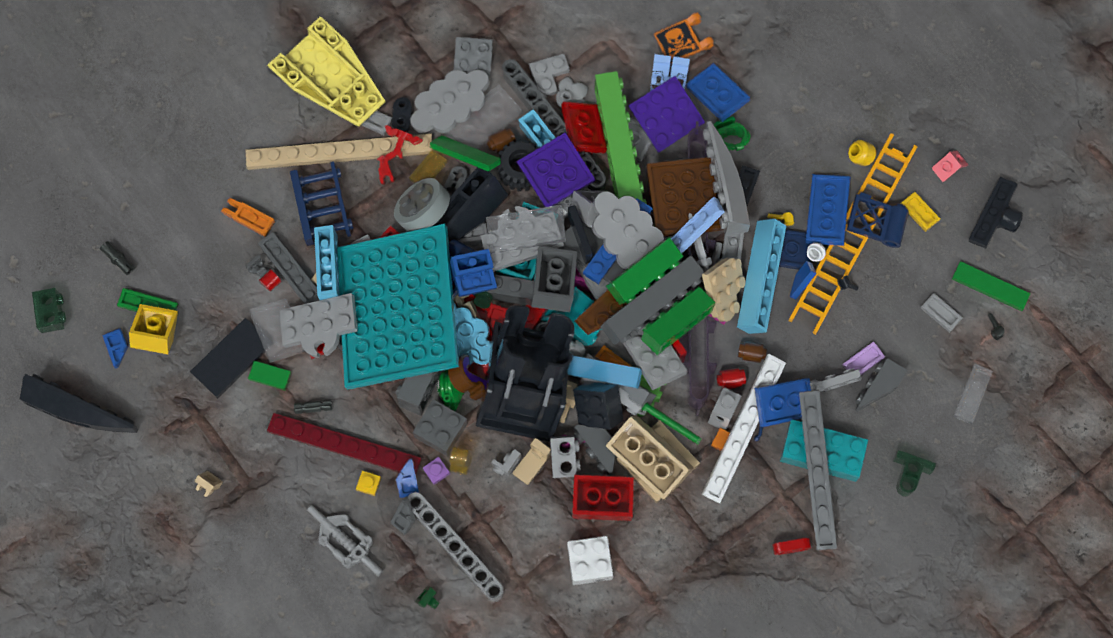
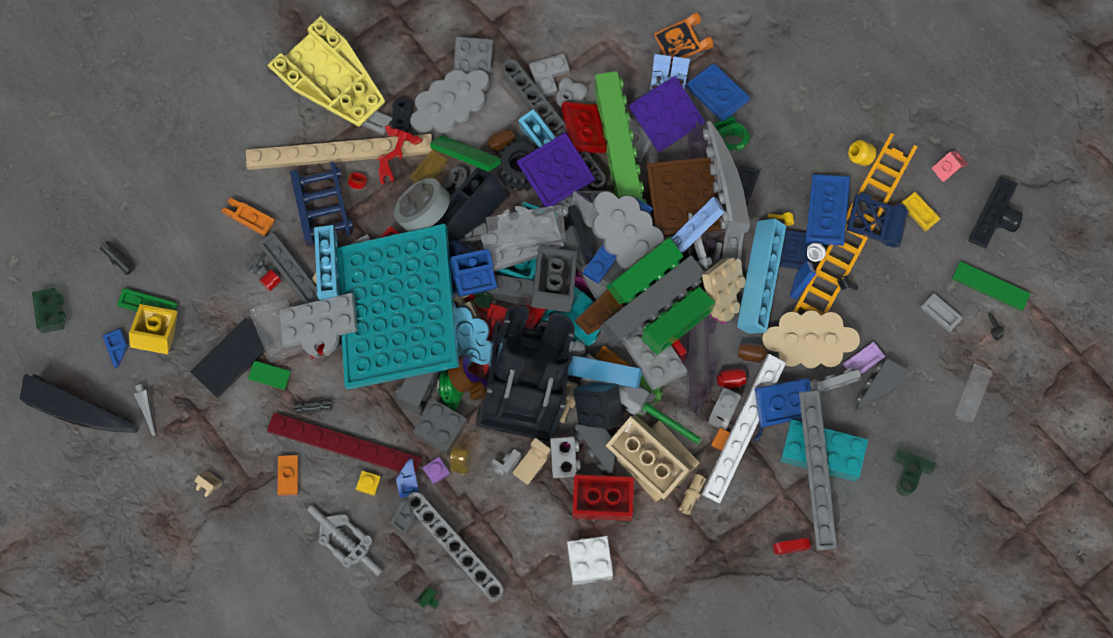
none -> light grey piece [133,384,156,436]
none -> orange plate [278,455,299,496]
none -> red tile [348,172,367,189]
none -> tan pin [679,474,706,515]
none -> tan plate [762,310,860,368]

